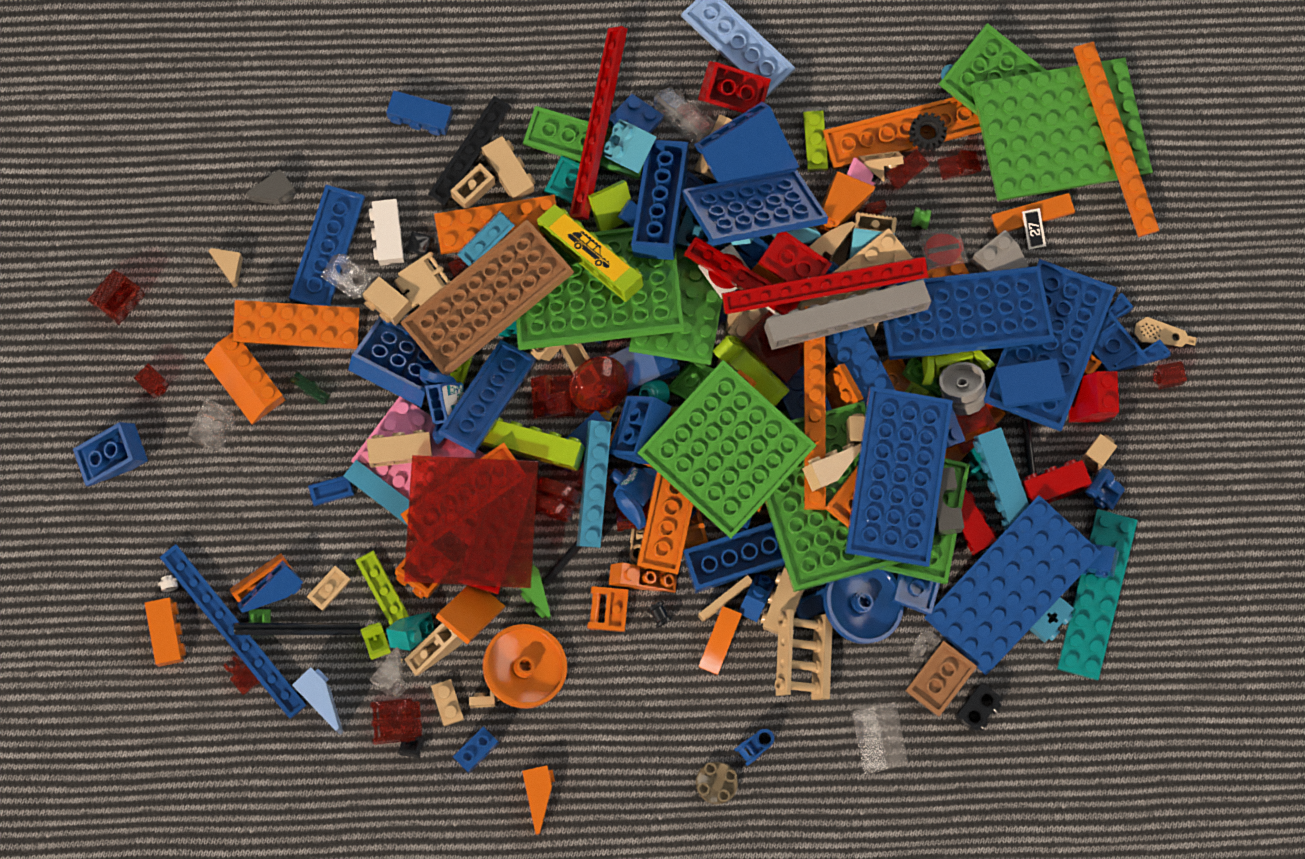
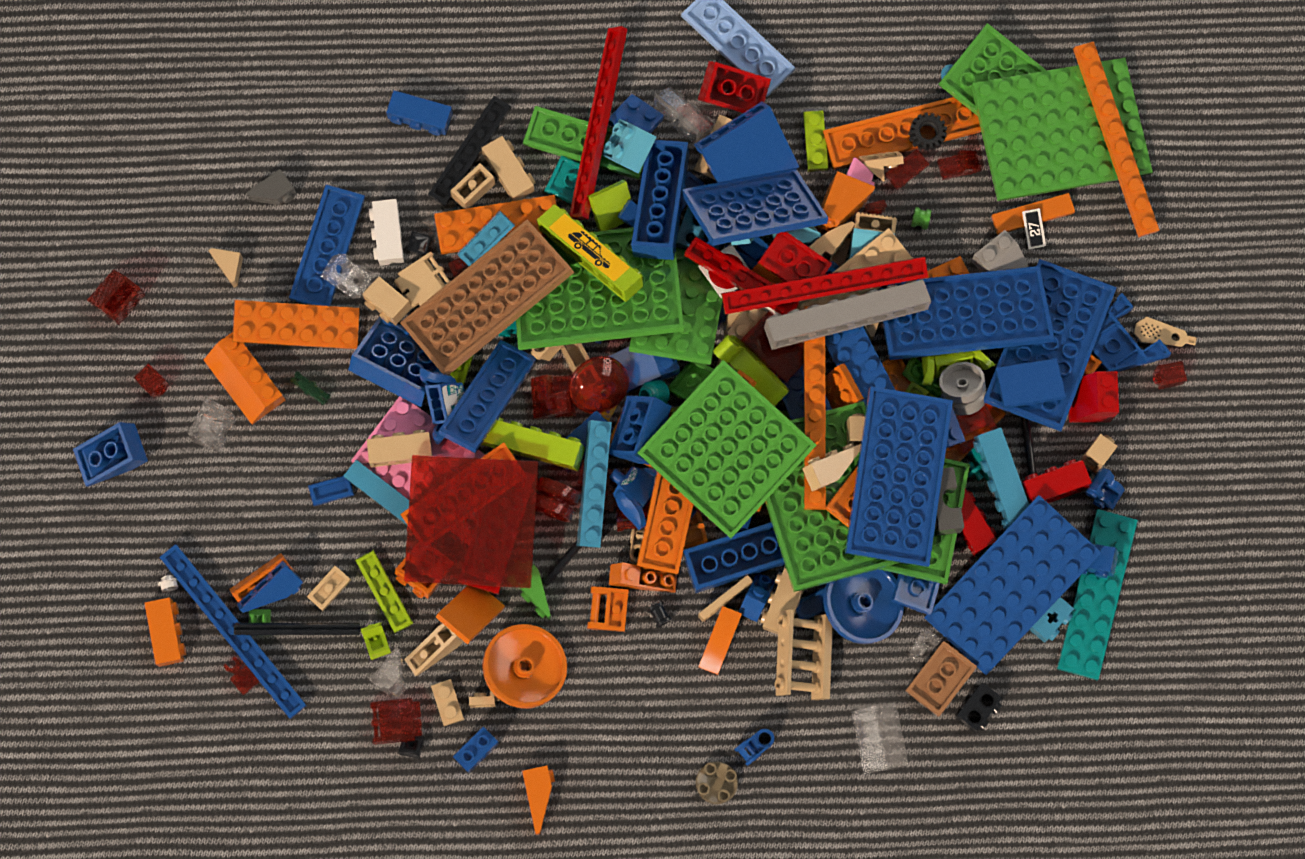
light blue slope [292,667,343,735] -> none
teal slope [386,612,435,651] -> none
clear piece [918,228,968,270] -> none

